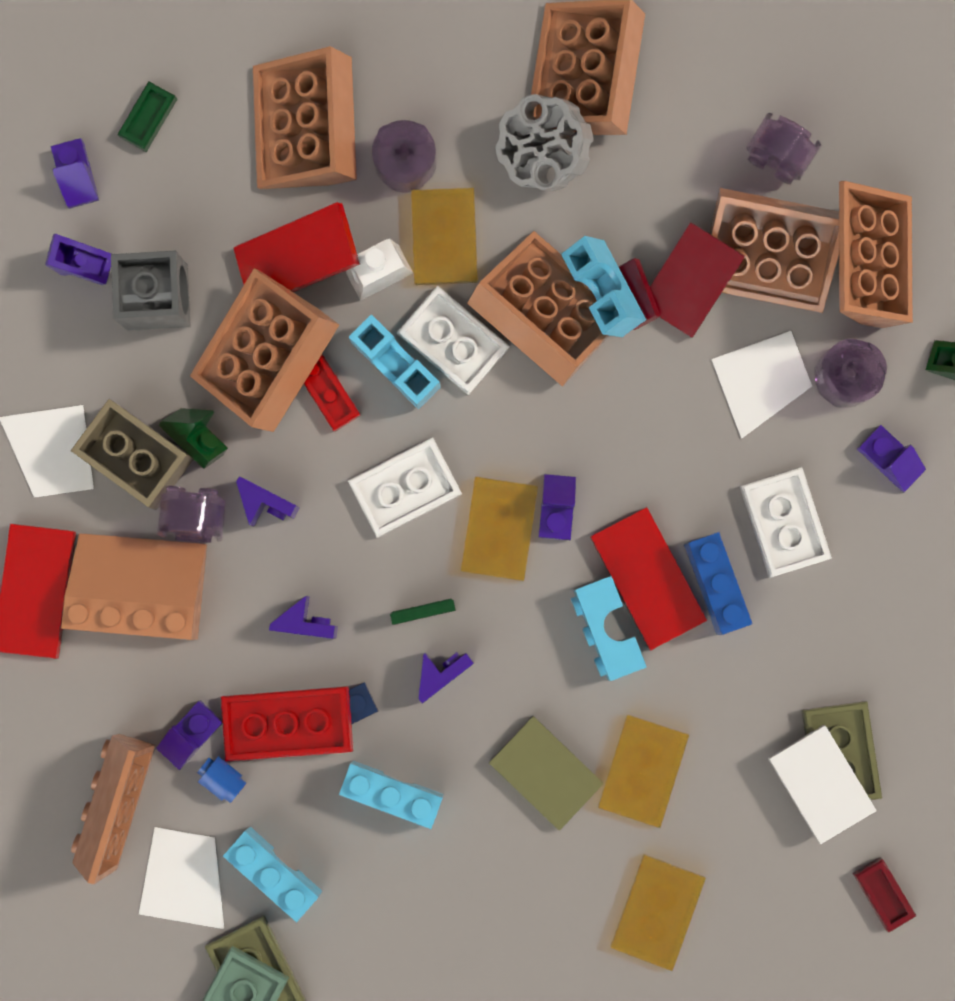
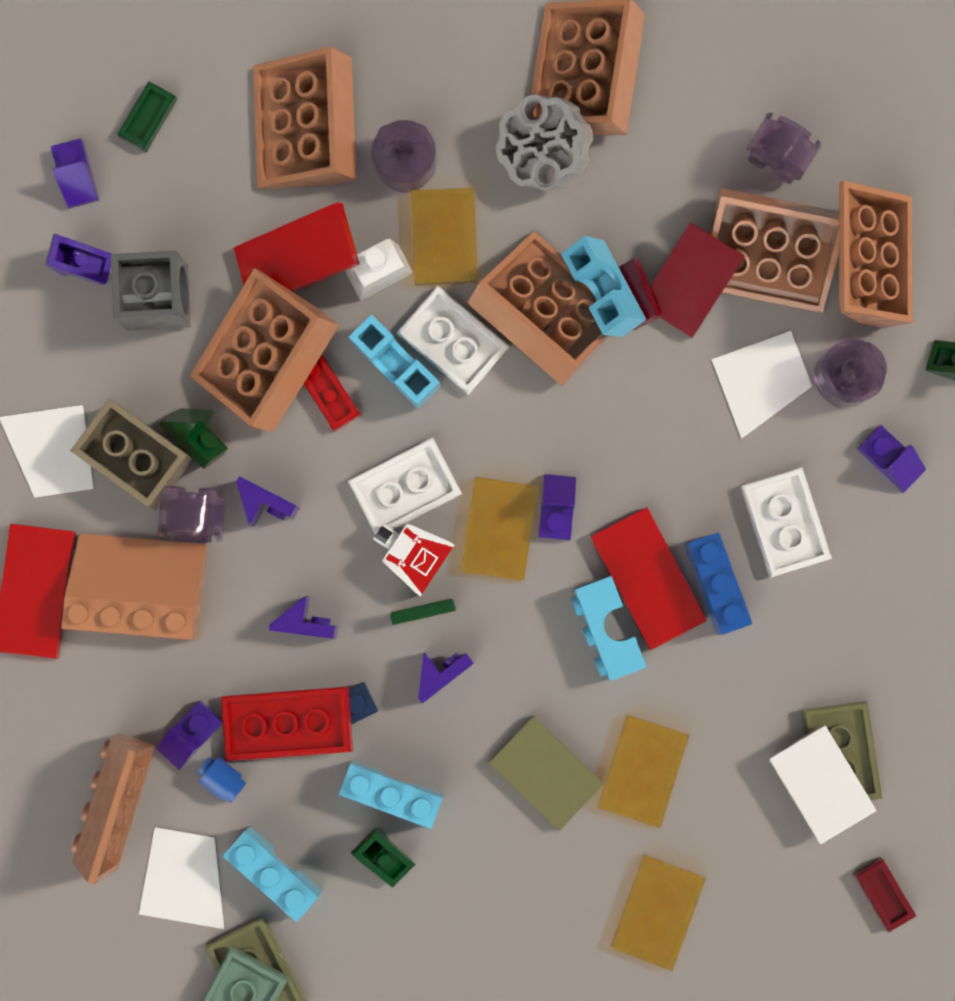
none -> dark green slope [351,828,416,888]
none -> torso [373,523,455,596]

